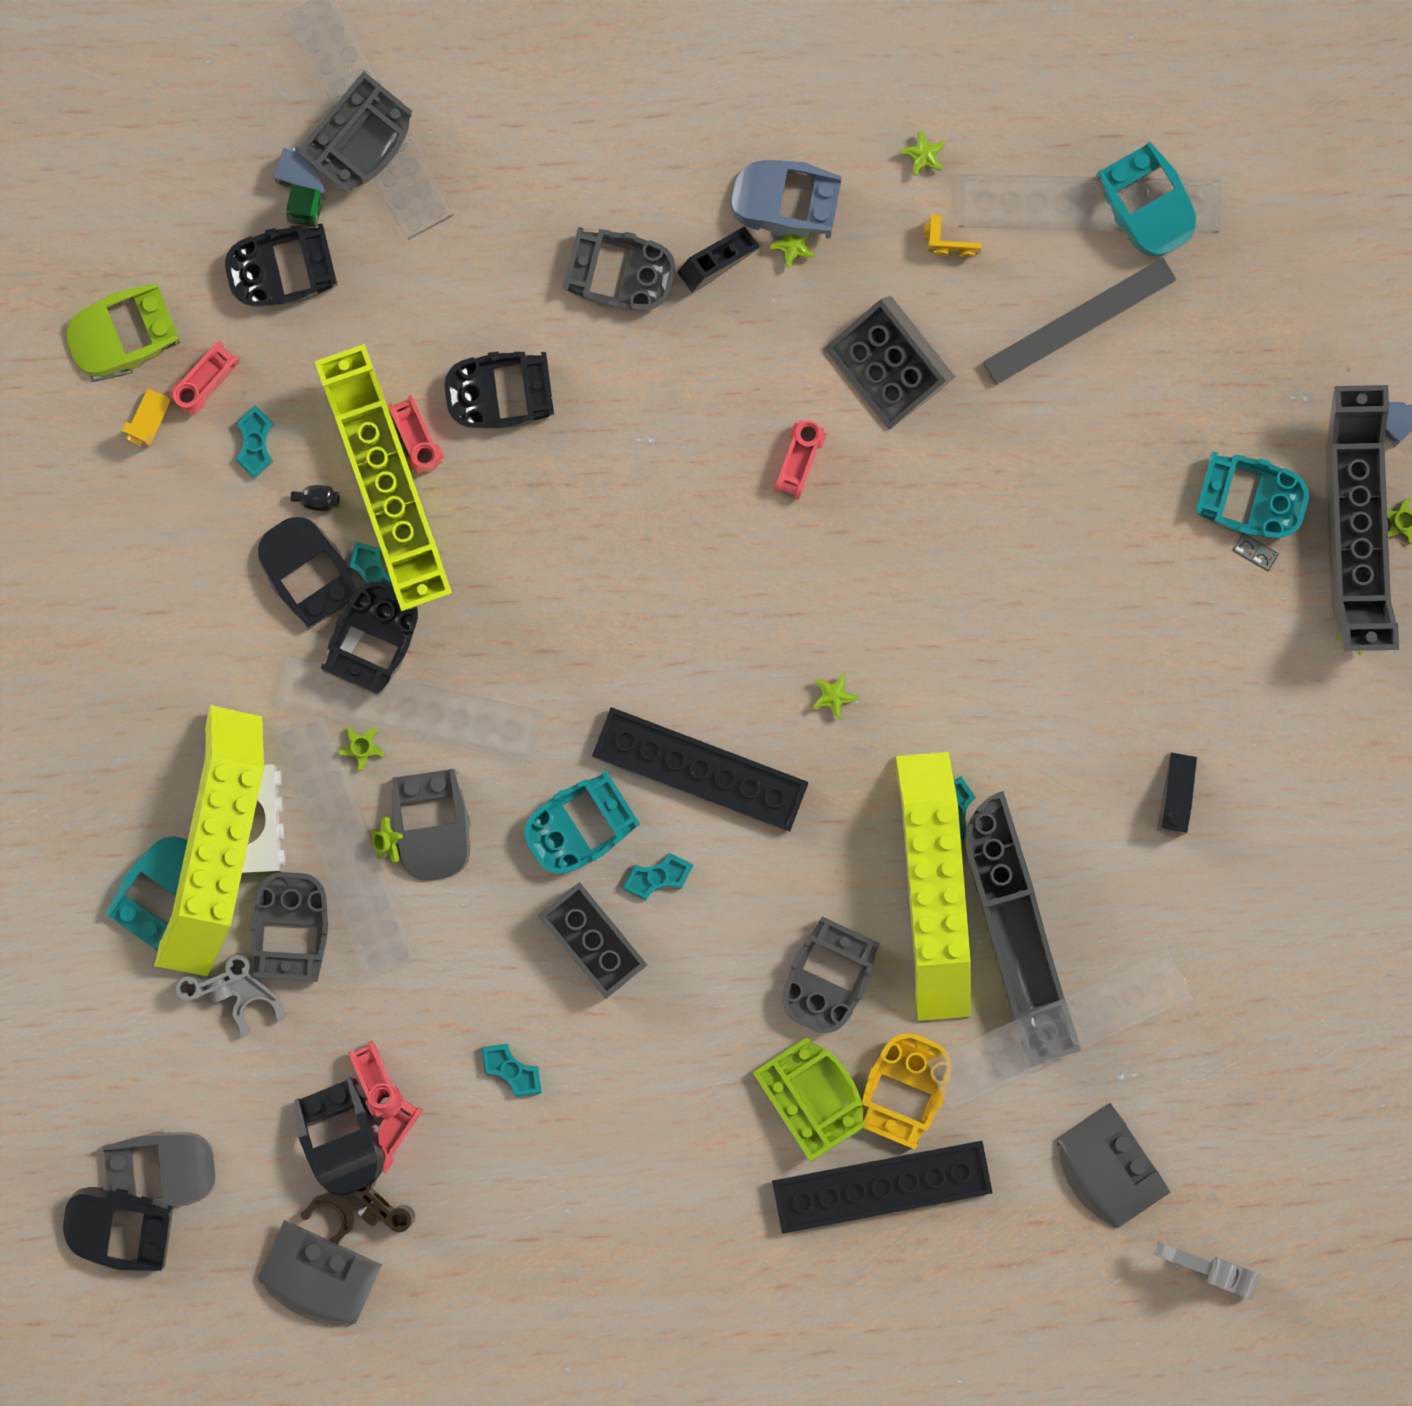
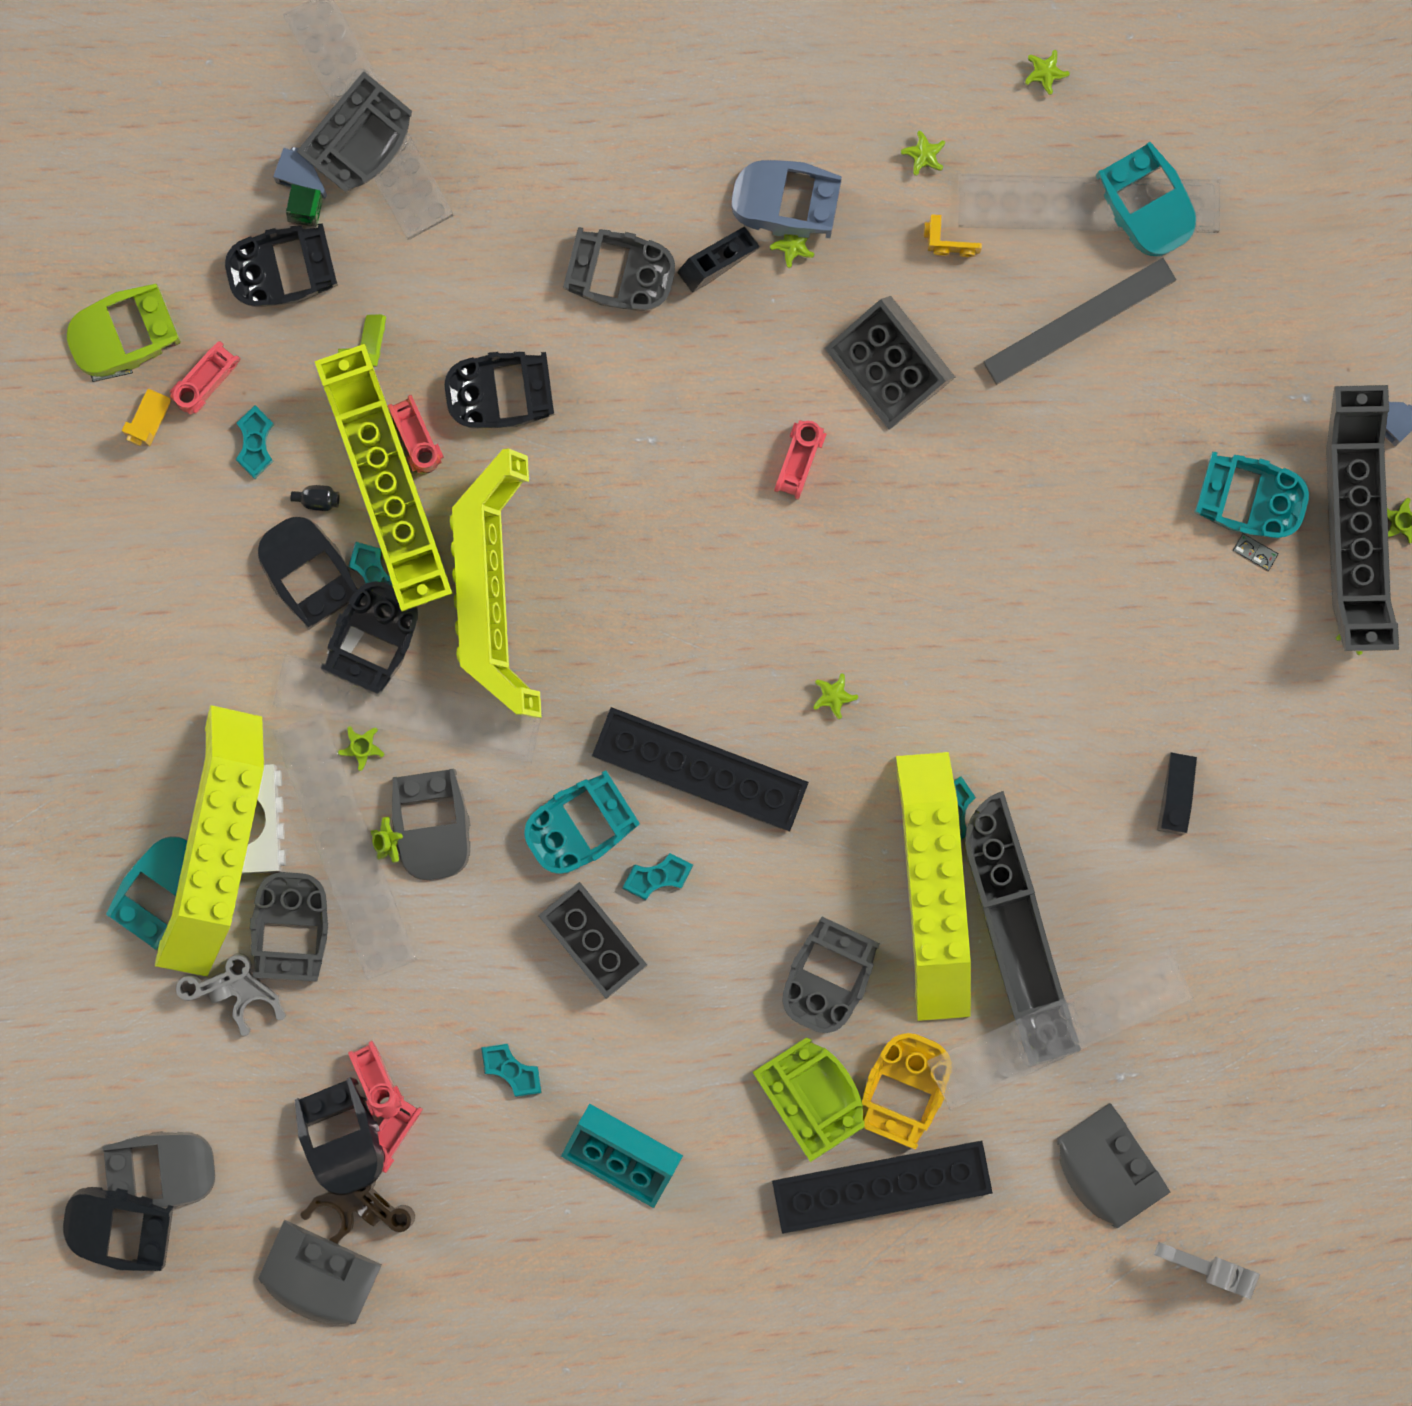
none -> lime bracket [338,314,386,367]
none -> neon yellow slope [450,448,542,718]
none -> teal slope [561,1103,683,1208]
none -> lime animal [1025,50,1070,95]

